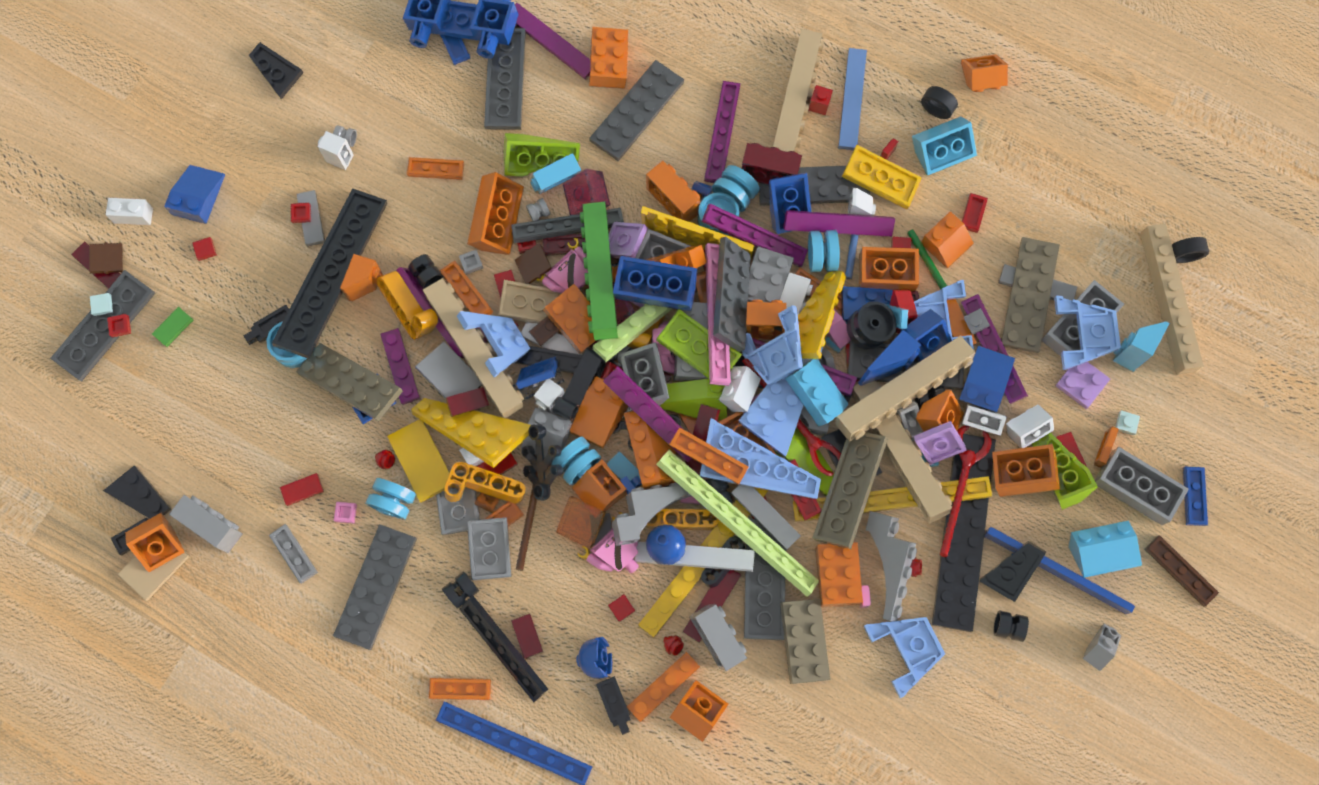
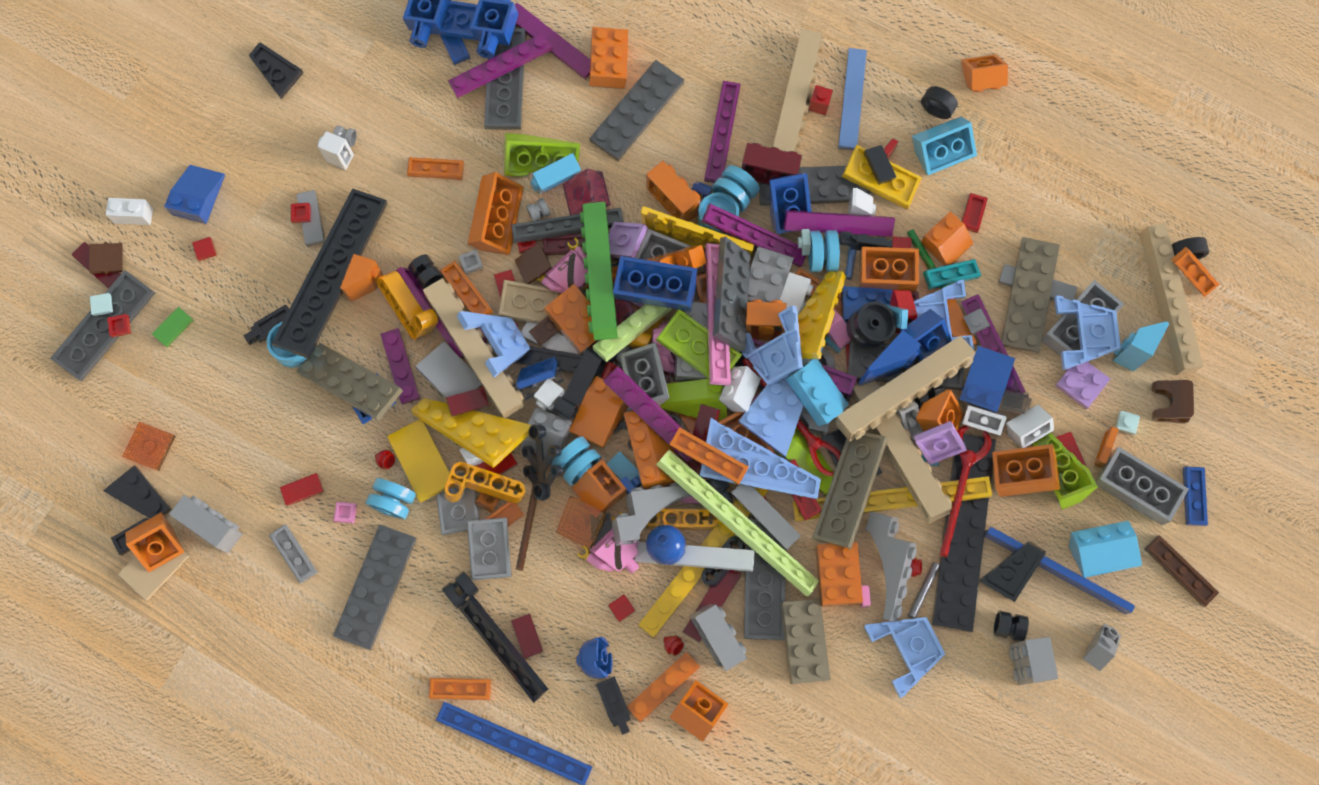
none -> clear orange tile [122,422,176,471]
none -> magenta plate [448,32,553,98]
none -> light aqua plate [798,229,811,256]
none -> black hinge [839,231,892,251]
none -> black tile [864,145,896,185]
none -> flat silver bar [908,562,940,618]
none -> teal tile [923,259,982,290]
none -> clear smoke brick [1001,388,1032,414]
none -> light grey brick [1009,637,1059,685]
none -> reddish brown piece [1152,380,1194,424]
none -> orange tile [1171,247,1220,297]

